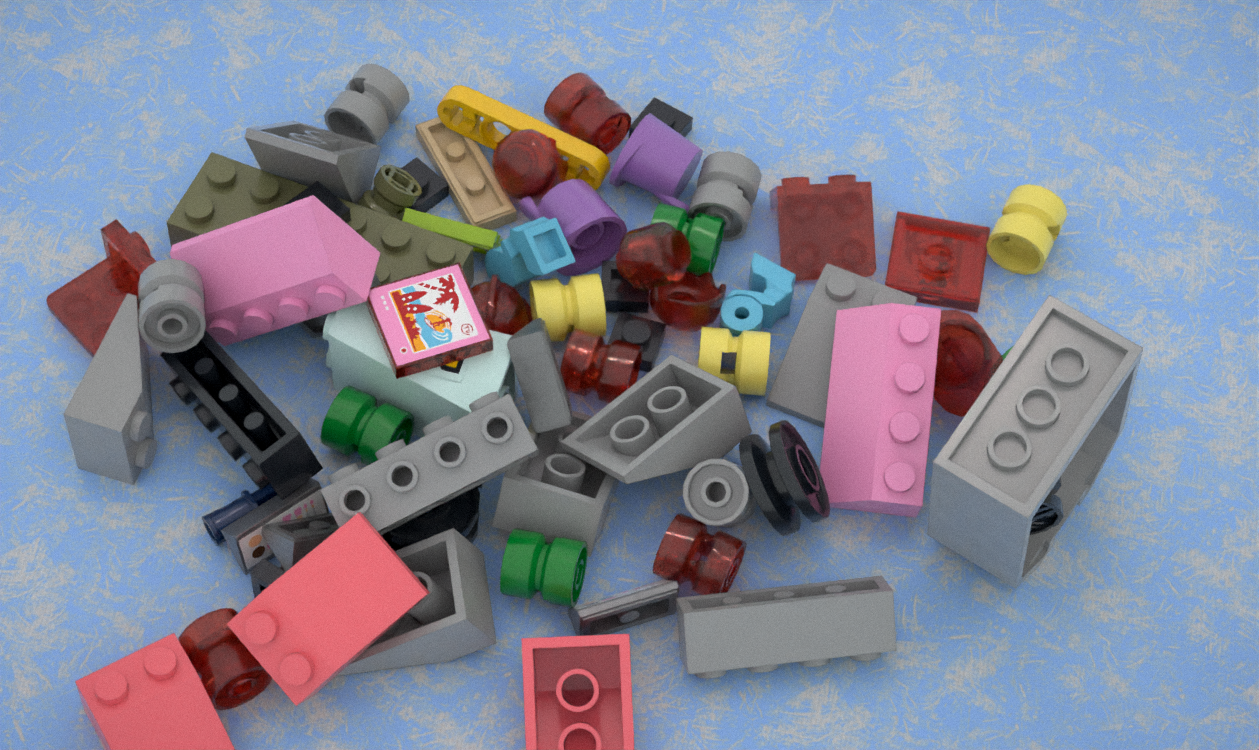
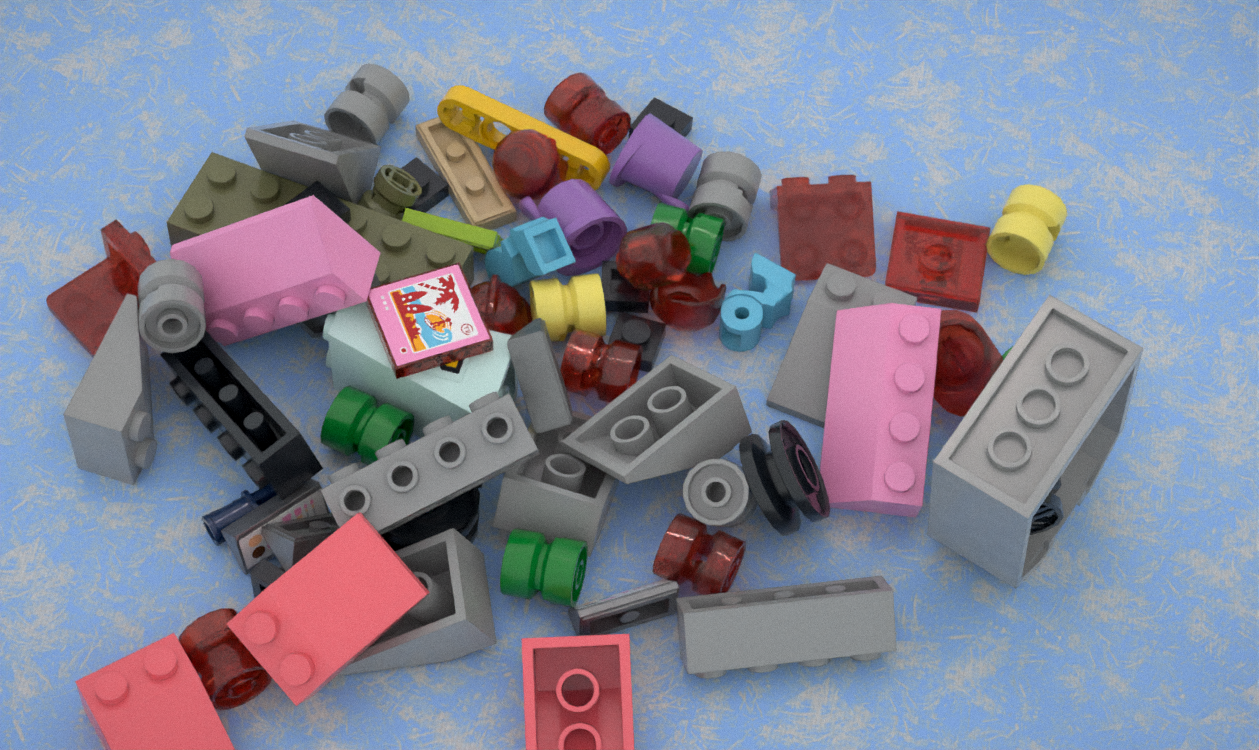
light yellow wheel [698,327,771,396] -> none

